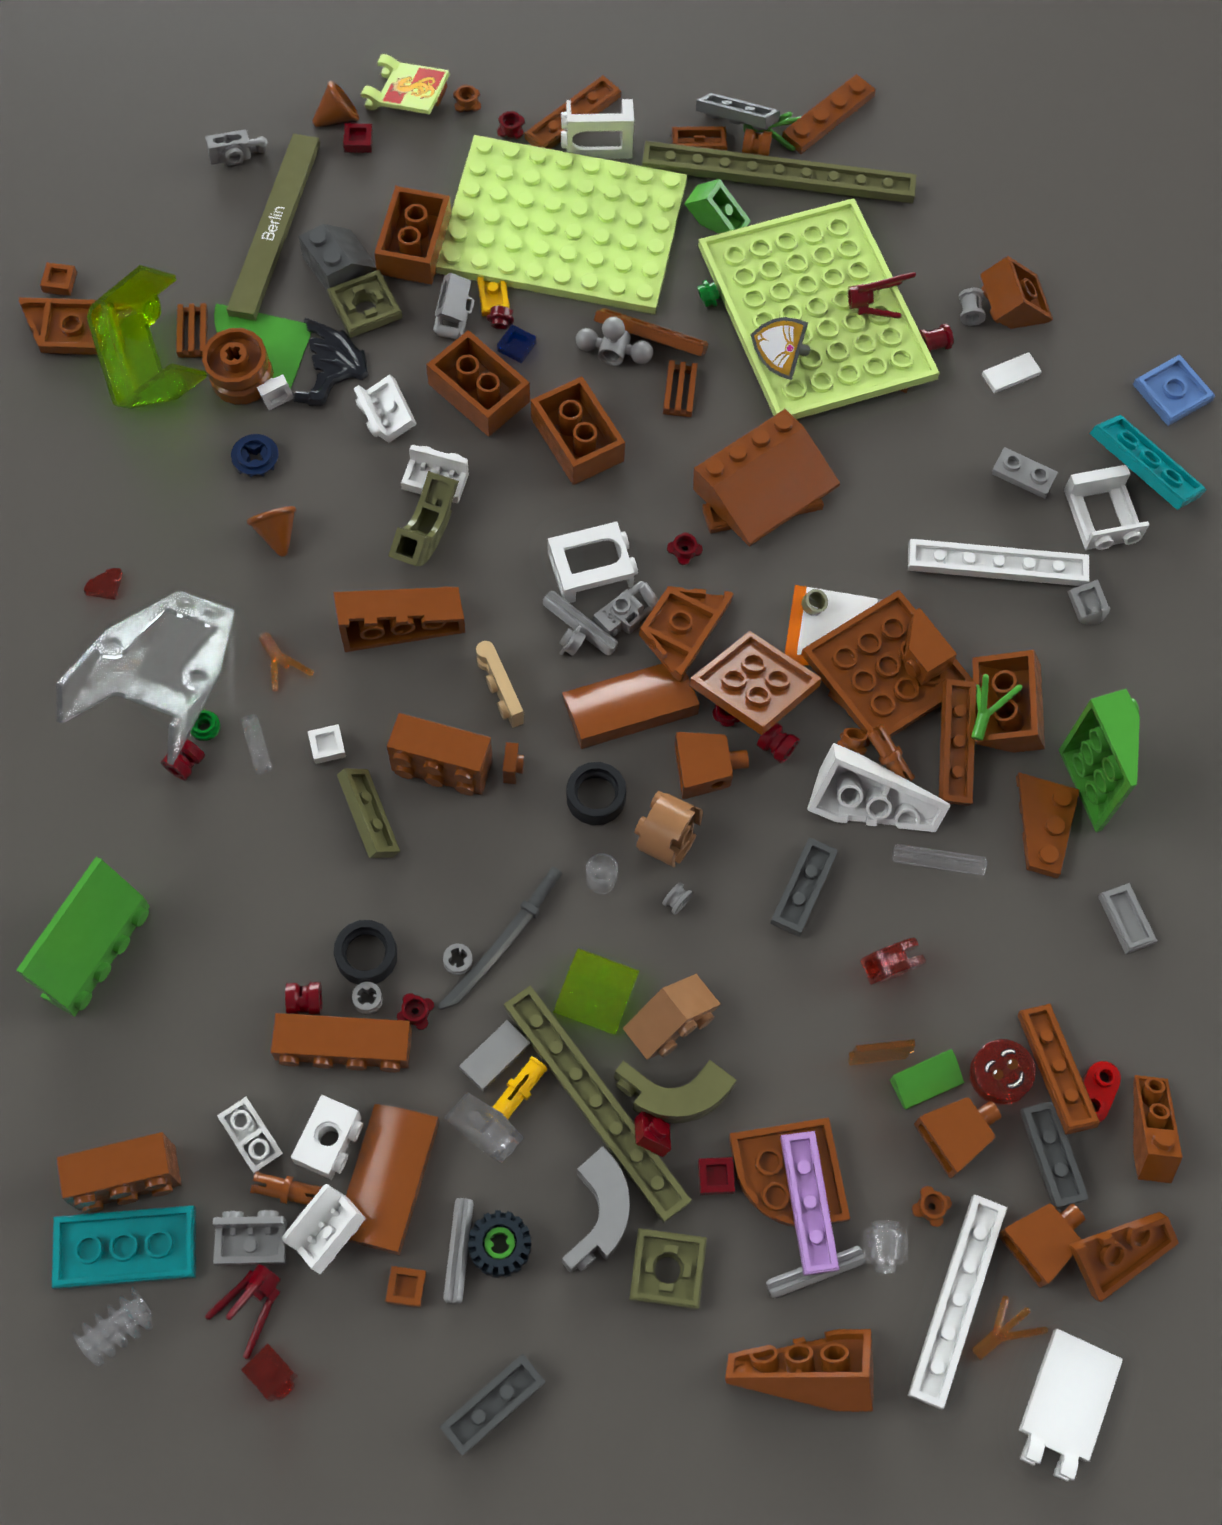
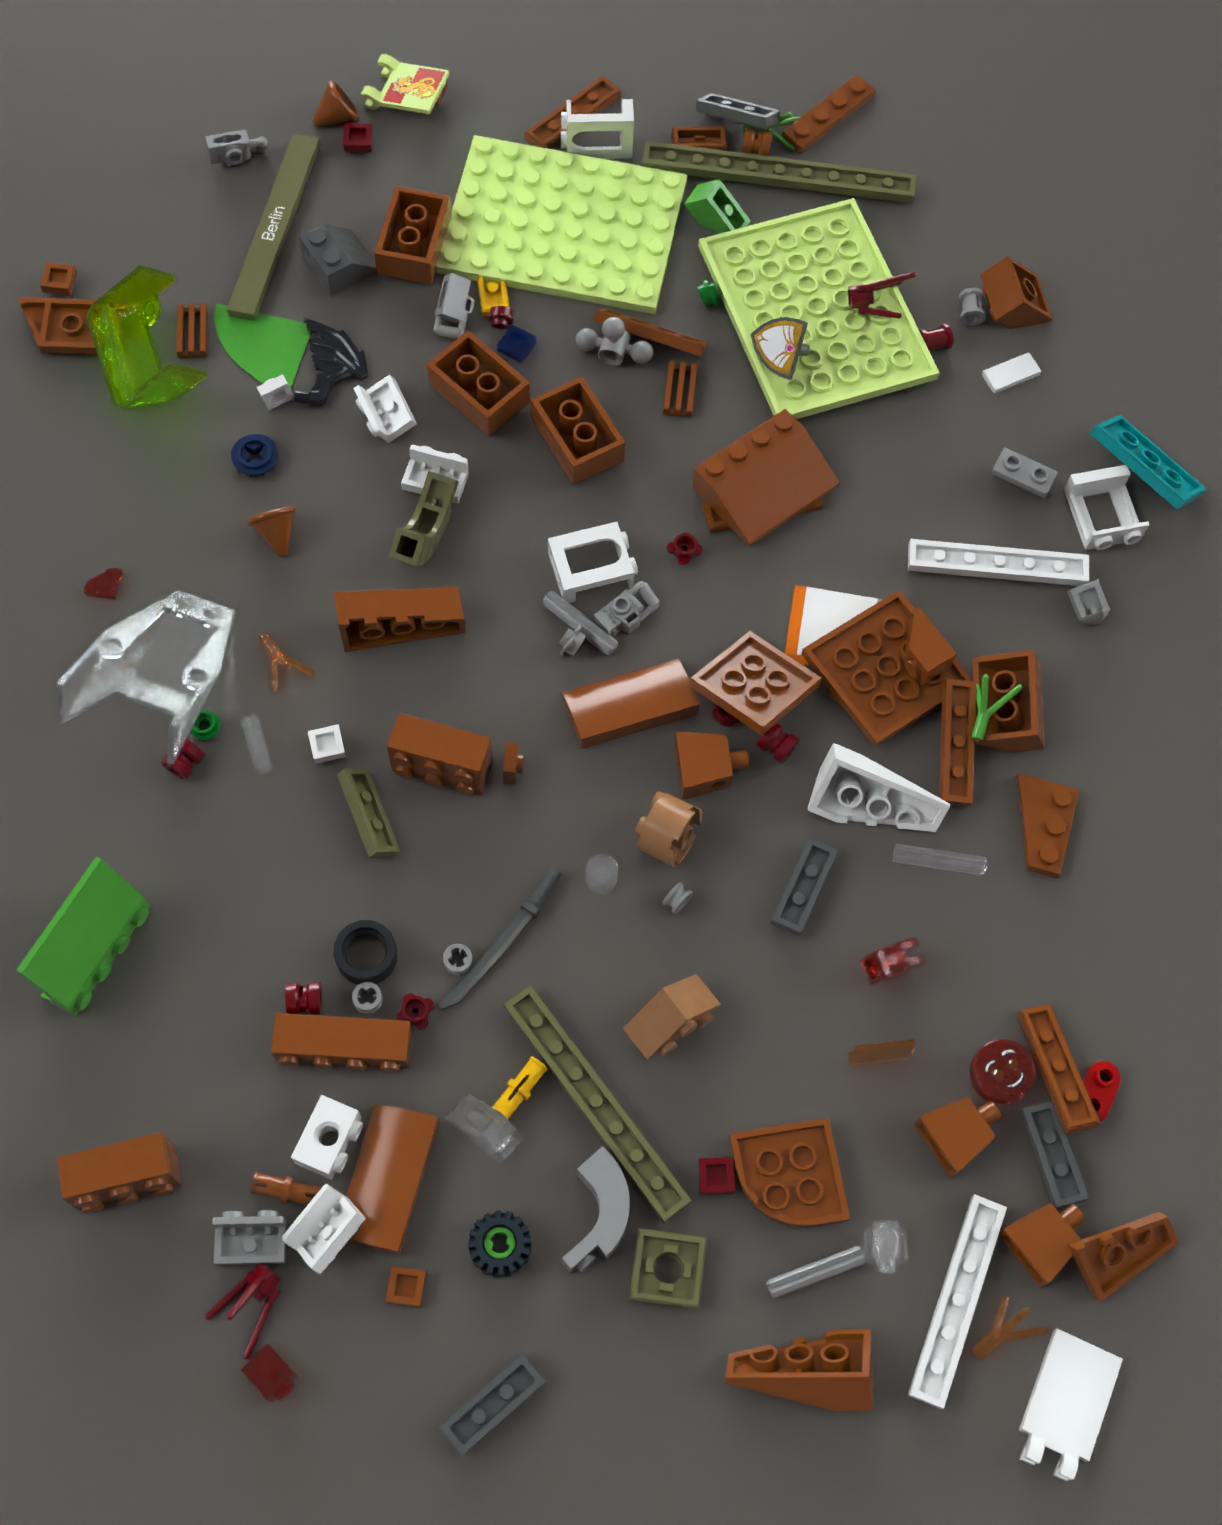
teal tile [52,1205,196,1289] -> none
clear piece [72,1286,153,1366] -> none
dark orange wheel [202,328,274,405] -> none
white slope [217,1097,283,1173] -> none
olive piece [327,270,403,338] -> none
light grey axle [443,1198,474,1304] -> none
dark orange plate [453,85,481,112] -> none
light grey tile [459,1020,530,1092] -> none
tan plate [476,641,524,728] -> none
dark red plate [497,111,525,138] -> none
clear neon green slope [553,948,640,1035] -> none
black tyre [566,762,626,825] -> none
olive arch [614,1060,737,1124] -> none
dark red plate [635,1111,671,1157] -> none
dark orange wing [639,586,734,682] -> none
lavender tile [780,1131,839,1276] -> none
olive hinge [801,589,828,615] -> none
dark orange plate [836,728,870,755] -> none
dark orange pin [866,724,915,781] -> none
bright green slope [890,1049,964,1110] -> none
dark orange plate [912,1186,952,1227] -> none
bright green slope [1059,688,1140,833] -> none
light grey tile [1098,883,1157,954] -> none
medium blue tile [1133,354,1216,426] -> none
dark orange slope [1133,1075,1183,1183] -> none

